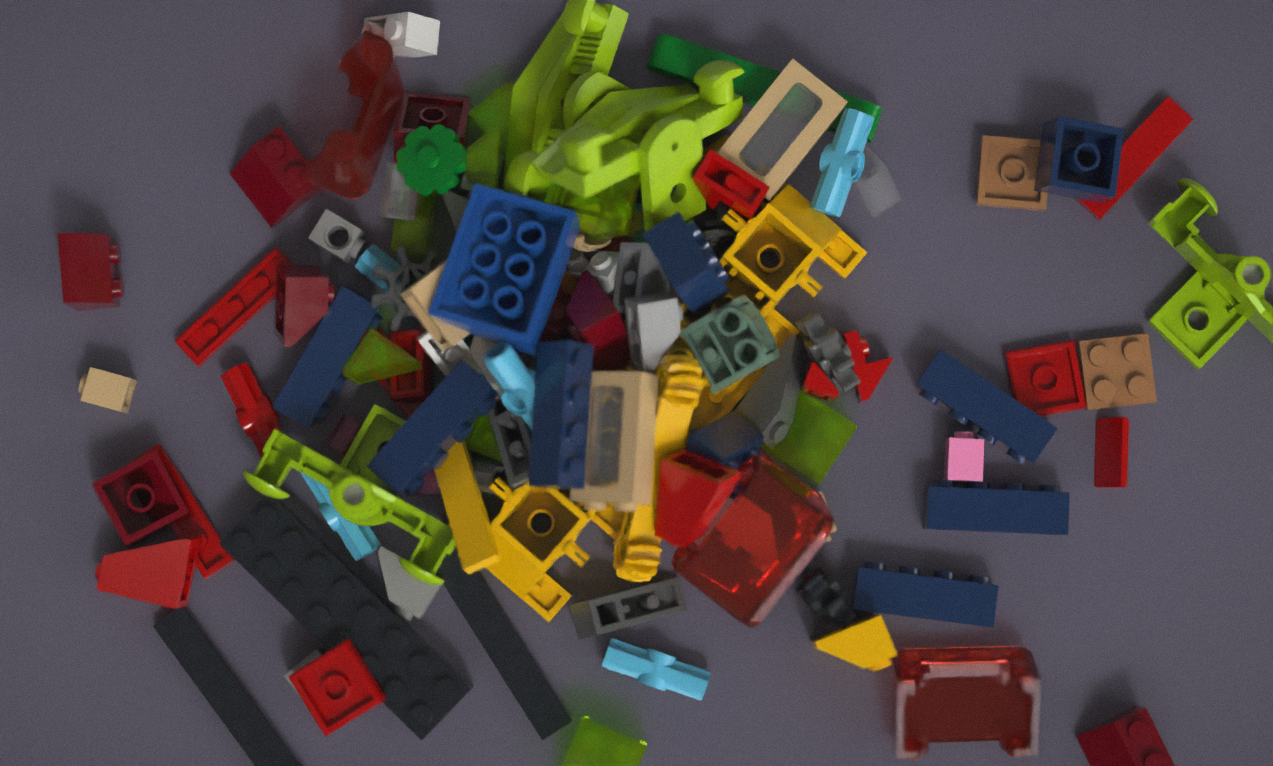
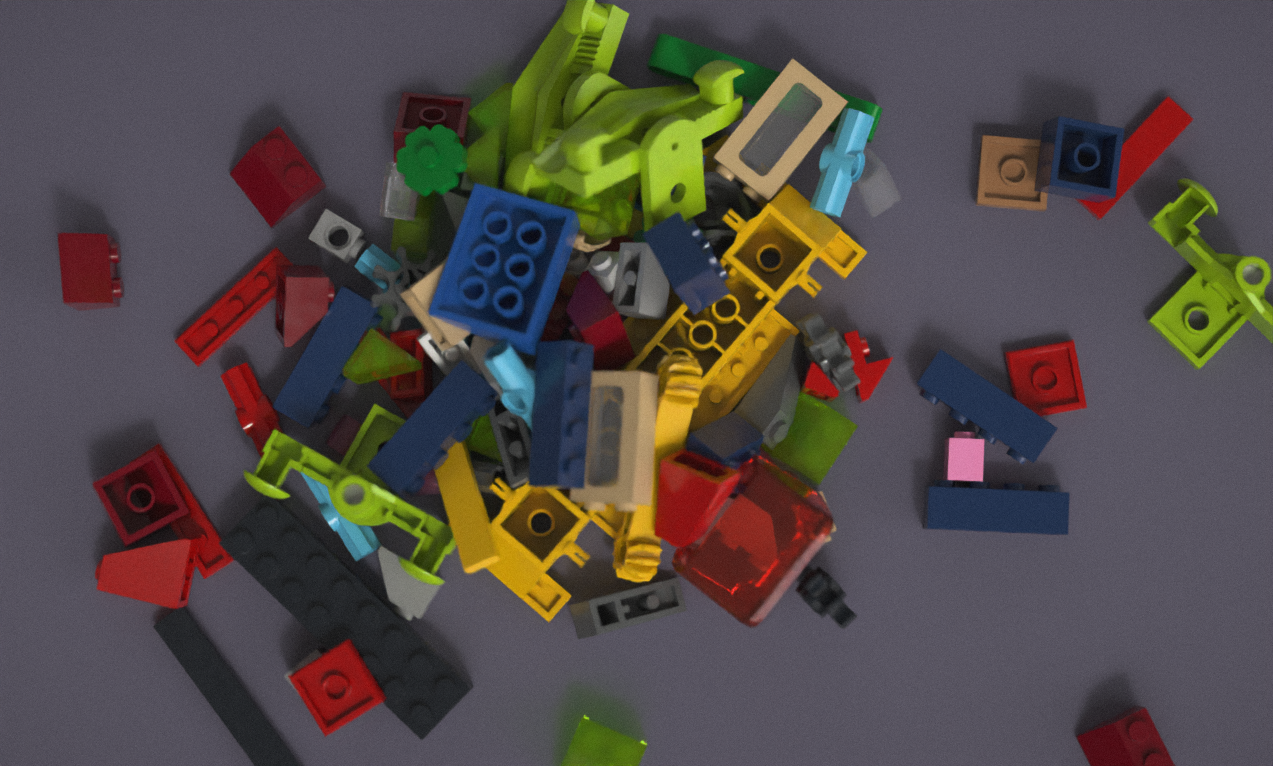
tan brick [78,367,137,414] -> none
clear red windscreen [298,30,404,199] -> none
white slope [361,12,440,58] -> none
black tile [436,546,572,740] -> none
medium azure piece [602,638,711,701] -> none
light grey slope [624,292,683,374] -> none
sand green slope [679,295,780,394] -> none
red slope [692,149,770,219] -> none
yellow slope [810,614,897,672] -> none
dark blue brick [850,561,999,628] -> none
clear red windscreen [892,646,1041,760] -> none
medium nougat plate [1077,333,1157,411] -> none
red slope [1094,417,1129,489] -> none

